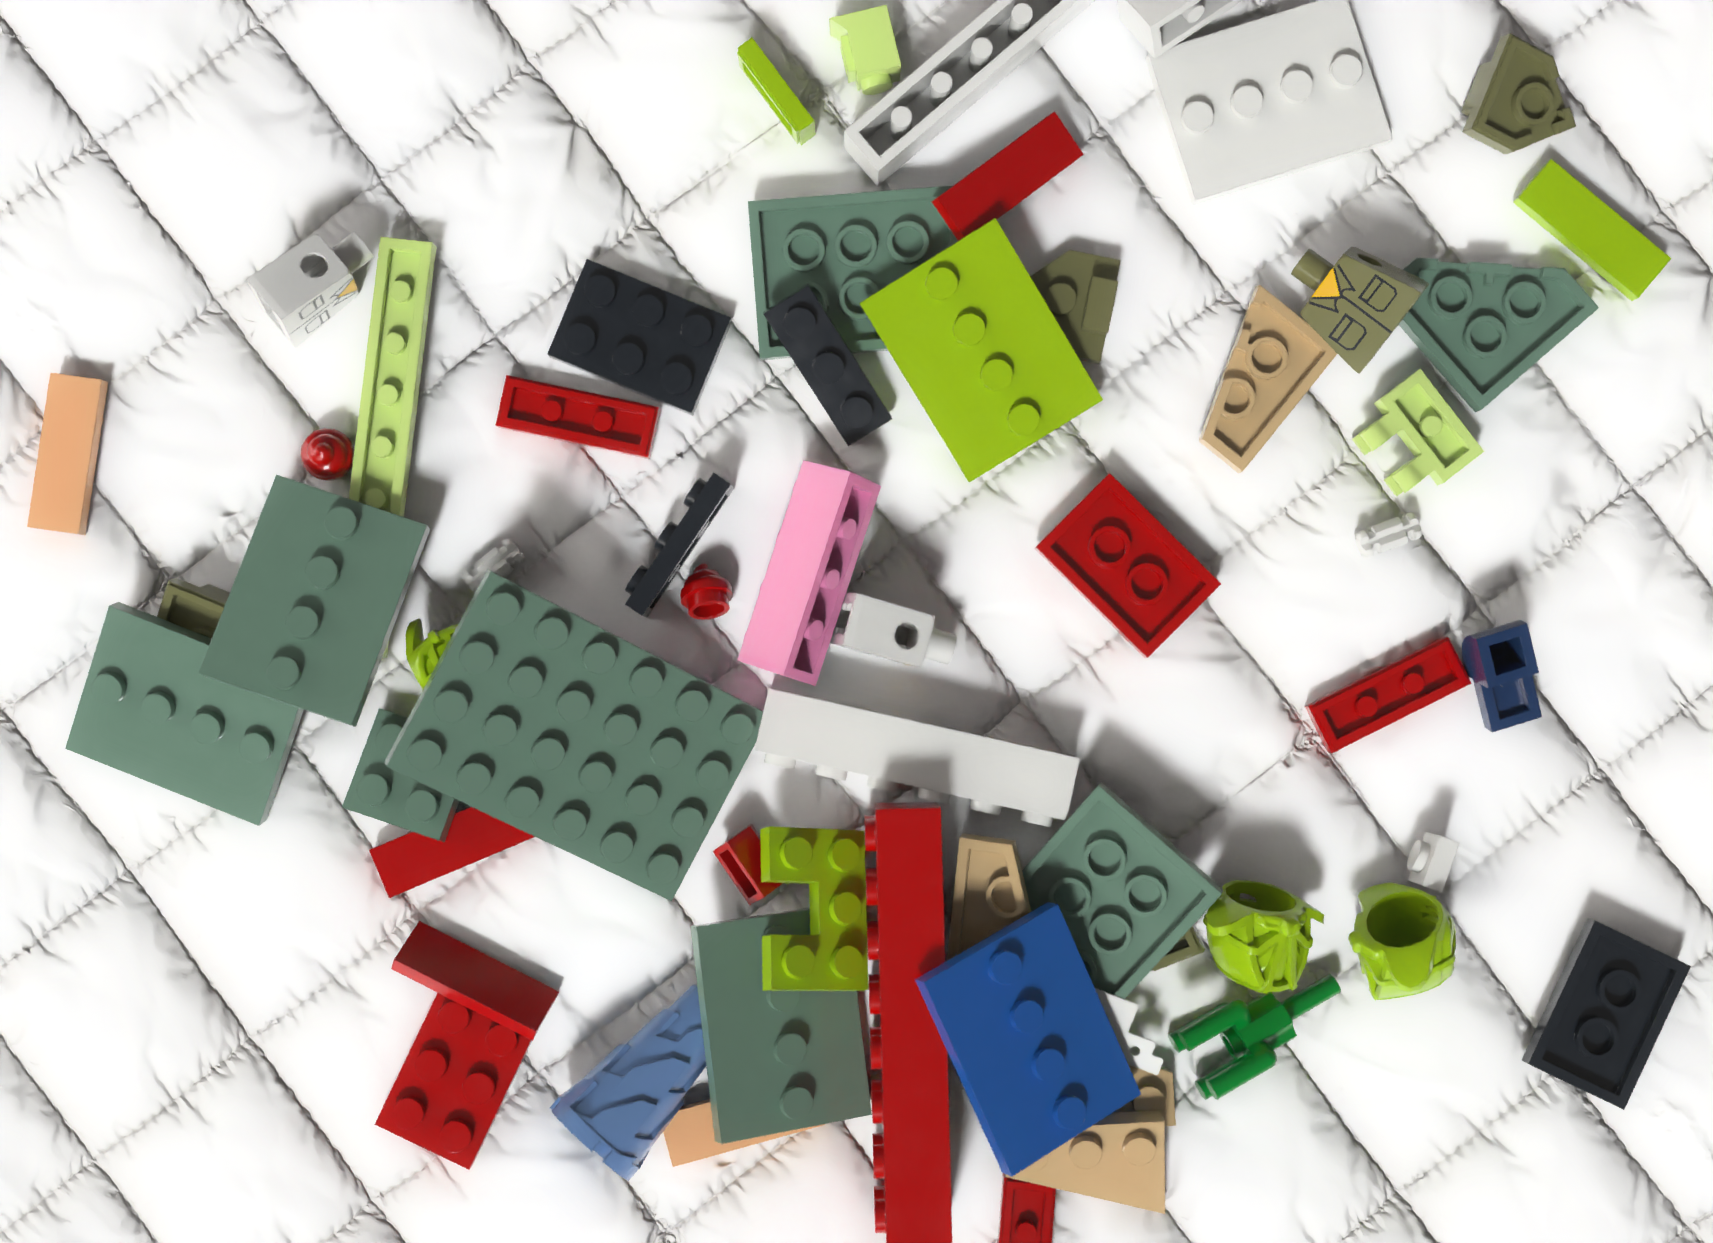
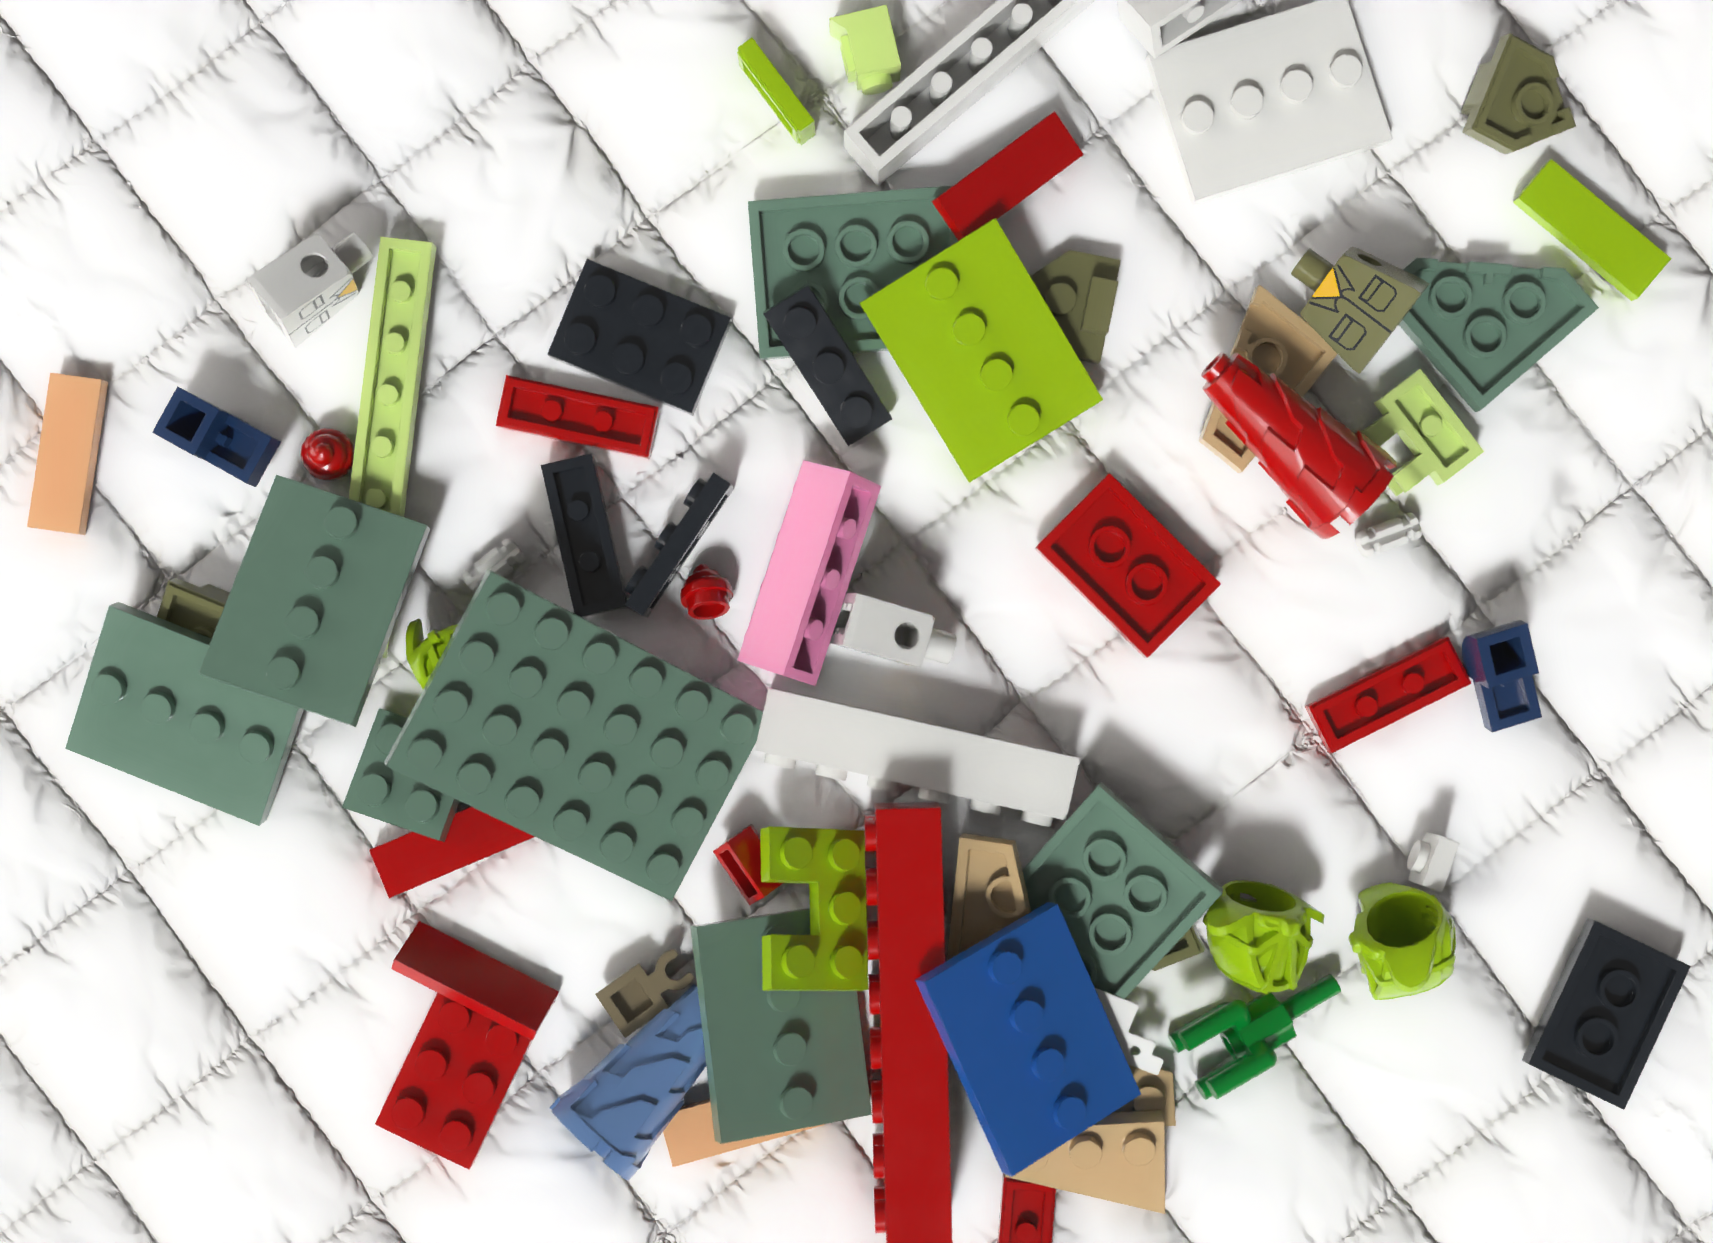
none -> dark blue brick [152,386,281,487]
none -> black plate [541,453,628,618]
none -> dark tan plate [595,949,694,1038]
none -> red cone [1201,352,1397,539]

